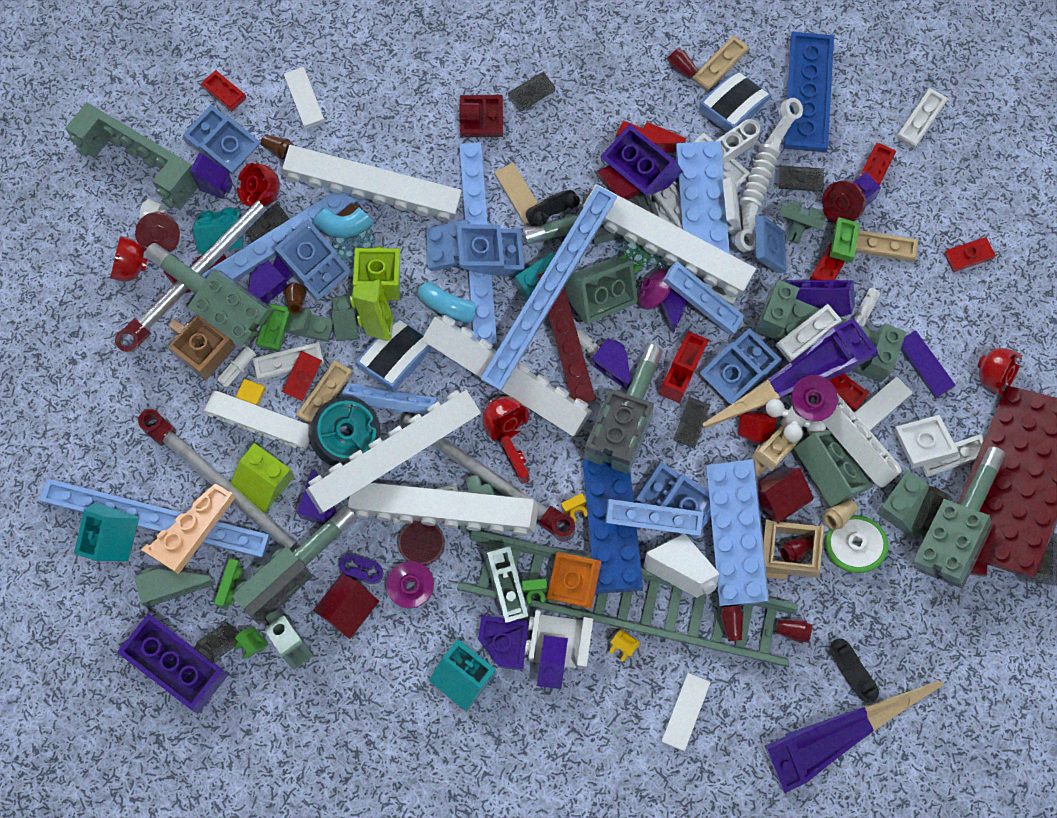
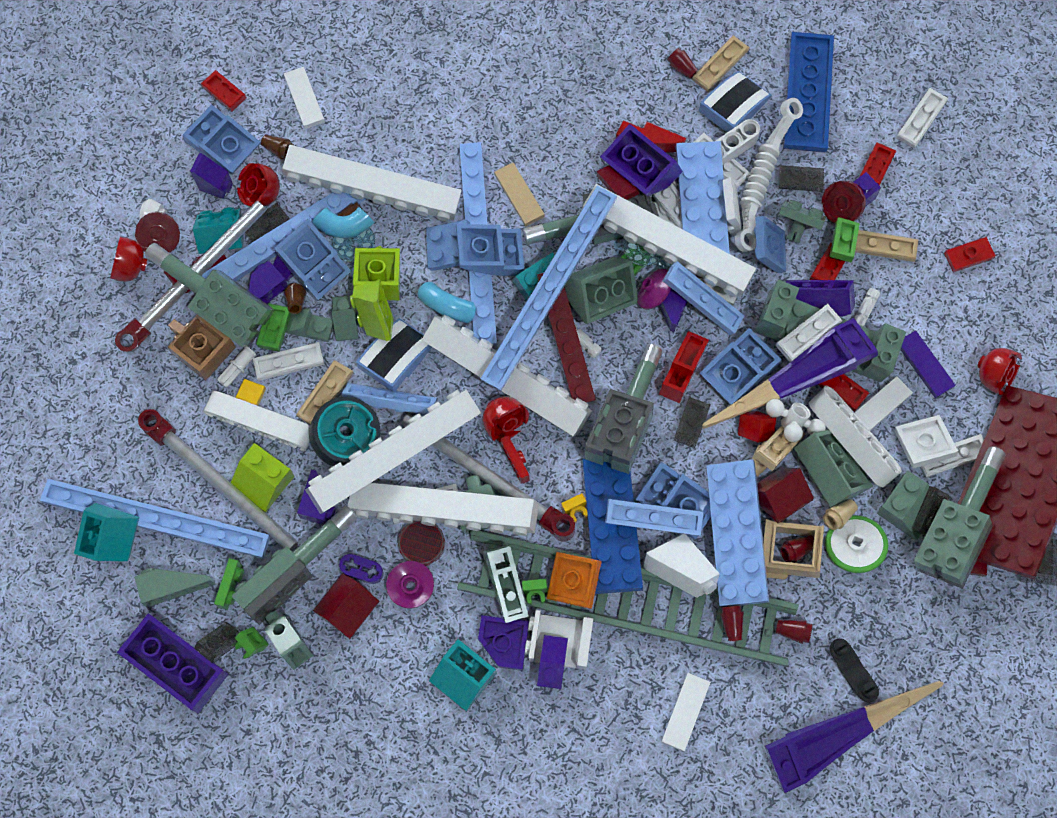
sand green plate [65,102,198,210] -> none
light nougat wing [141,484,236,574] -> none
red plate [282,351,322,401] -> none
dark red plate [459,95,503,138] -> none
clear smoke plate [508,71,555,112] -> none
black piece [526,190,580,226] -> none
dark purple slope [591,338,631,391] -> none
yellow tile [610,629,641,662] -> none
magenta dish [791,375,838,422] -> none

